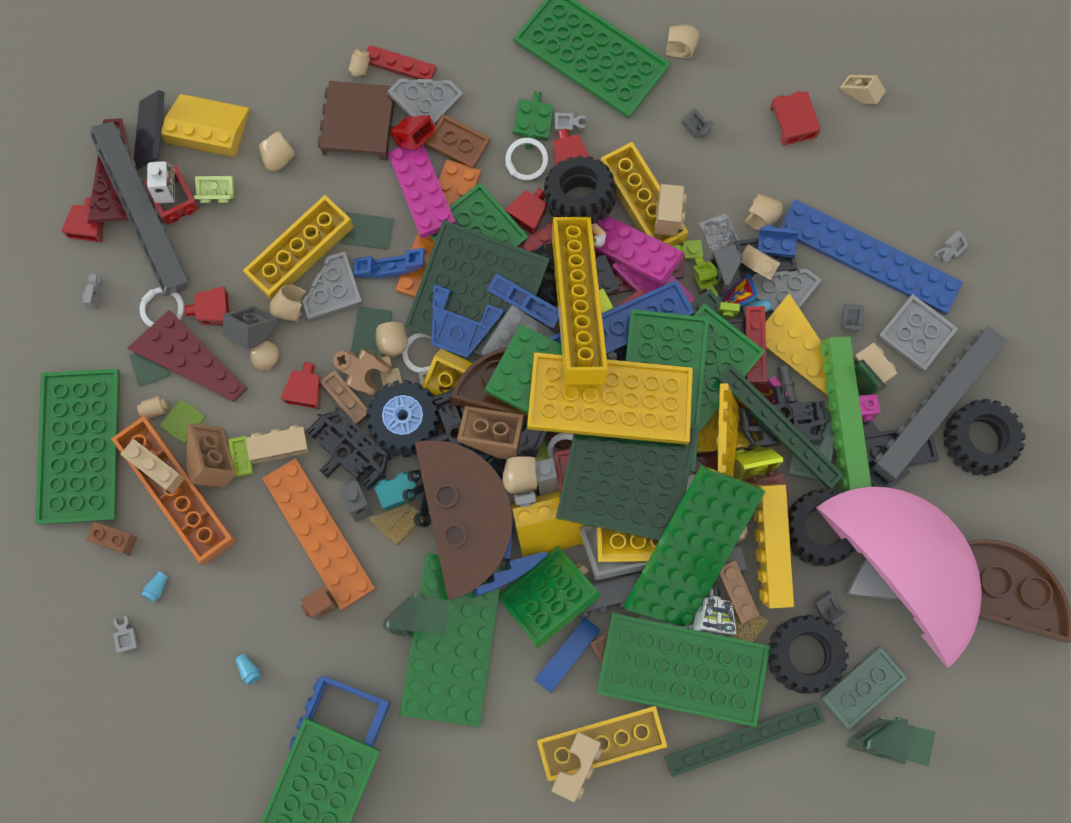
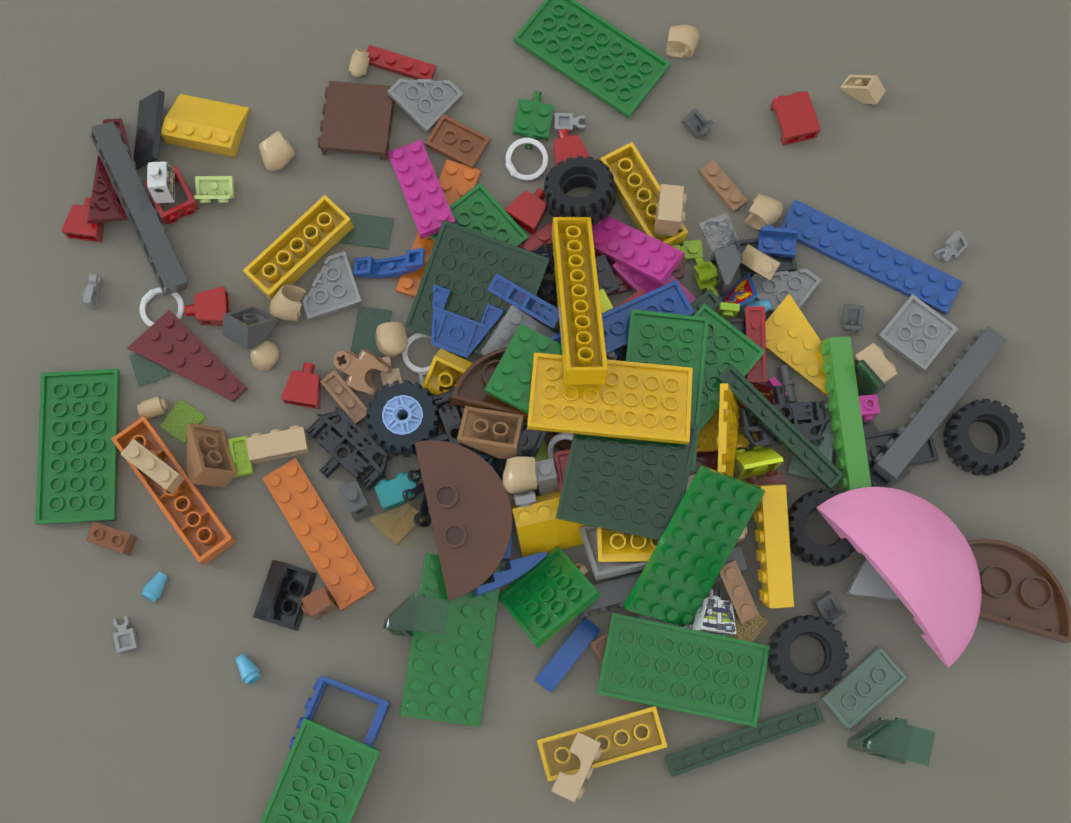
red torso [391,115,436,150] -> none
arm [592,223,606,248] -> none
none -> black slope [253,560,317,631]
none -> medium nougat plate [699,160,748,213]

